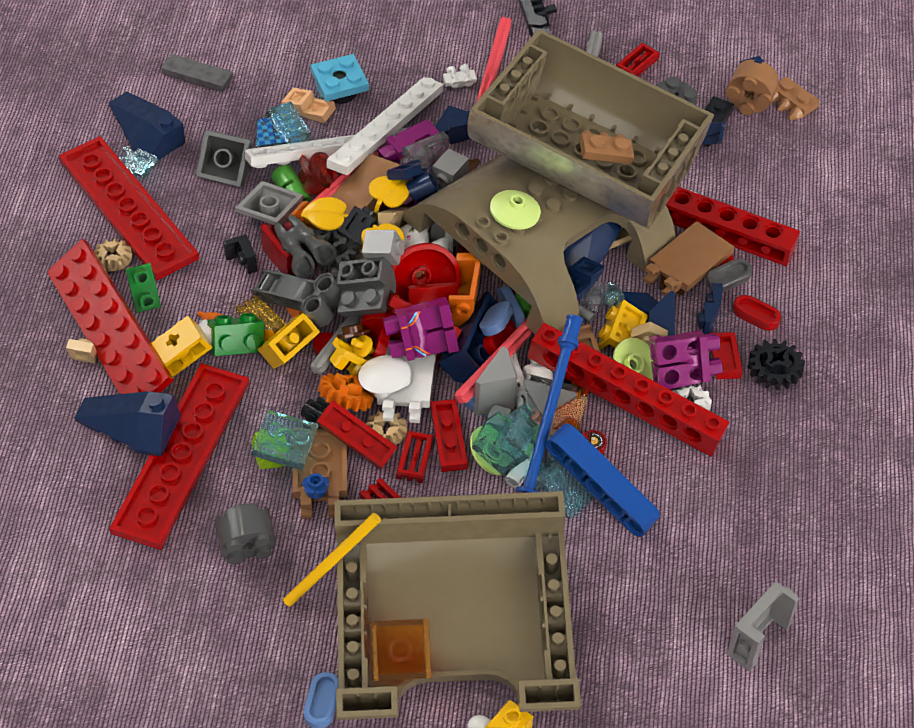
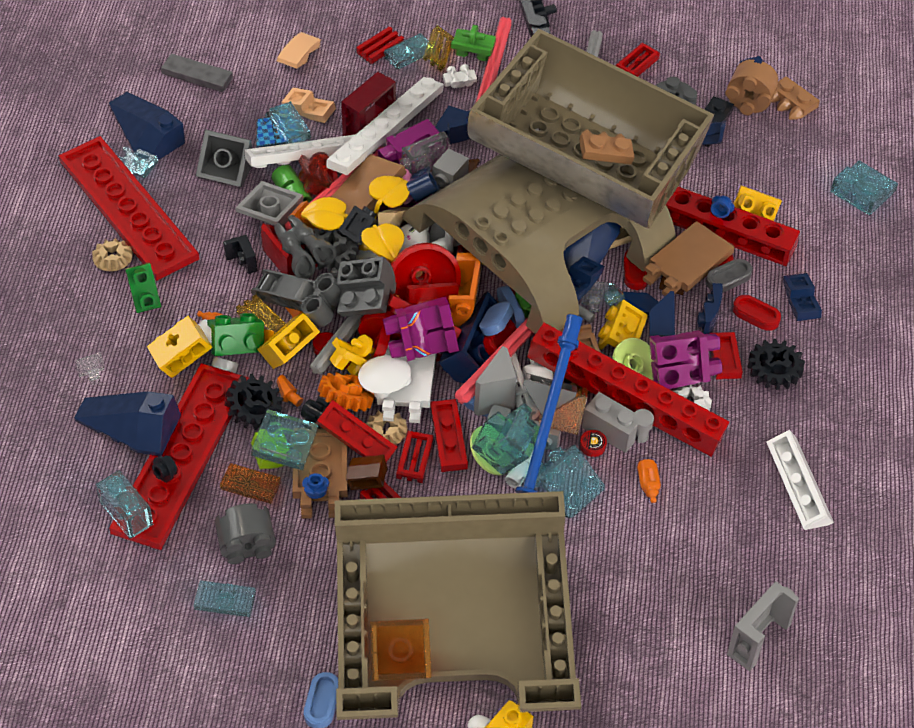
red plate [47,239,174,394] -> none
tan plate [66,339,98,364] -> none
yellow axle [283,513,381,607] -> none
medium azure piece [310,54,369,104] -> none
reddish brown plate [337,324,370,339] -> none
brick [362,230,405,265] -> none
dark blue tile [387,159,422,180] -> none
yellowish green dish [490,190,541,230] -> none
blue beam [546,423,660,537] -> none
tan plate [631,322,668,346] -> none
none -> clear tile [75,352,104,385]
none -> clear light blue brick [95,470,153,539]
none -> black plate [152,455,177,482]
none -> clear light blue plate [194,580,256,617]
none -> light grey tile [211,356,239,373]
none -> clear orange tile [220,463,281,504]
none -> black gear [224,374,283,430]
none -> light nougat slope [277,32,321,69]
none -> orange bar [277,374,303,407]
none -> dark red window [341,72,396,136]
none -> reddish brown piece [346,455,388,490]
none -> red tile [356,26,404,64]
none -> clear light blue plate [384,33,434,70]
none -> clear yellow tile [423,25,454,72]
none -> bright green hips [451,25,496,61]
none -> light grey hinge [582,392,654,453]
none -> red tile [623,250,648,290]
none -> orange piece [637,459,661,503]
none -> blue plate [711,195,734,218]
none -> yellow hips [733,185,782,221]
none -> white slope [766,430,834,530]
none -> dark blue slope [783,273,822,321]
none -> clear light blue plate [830,160,898,216]

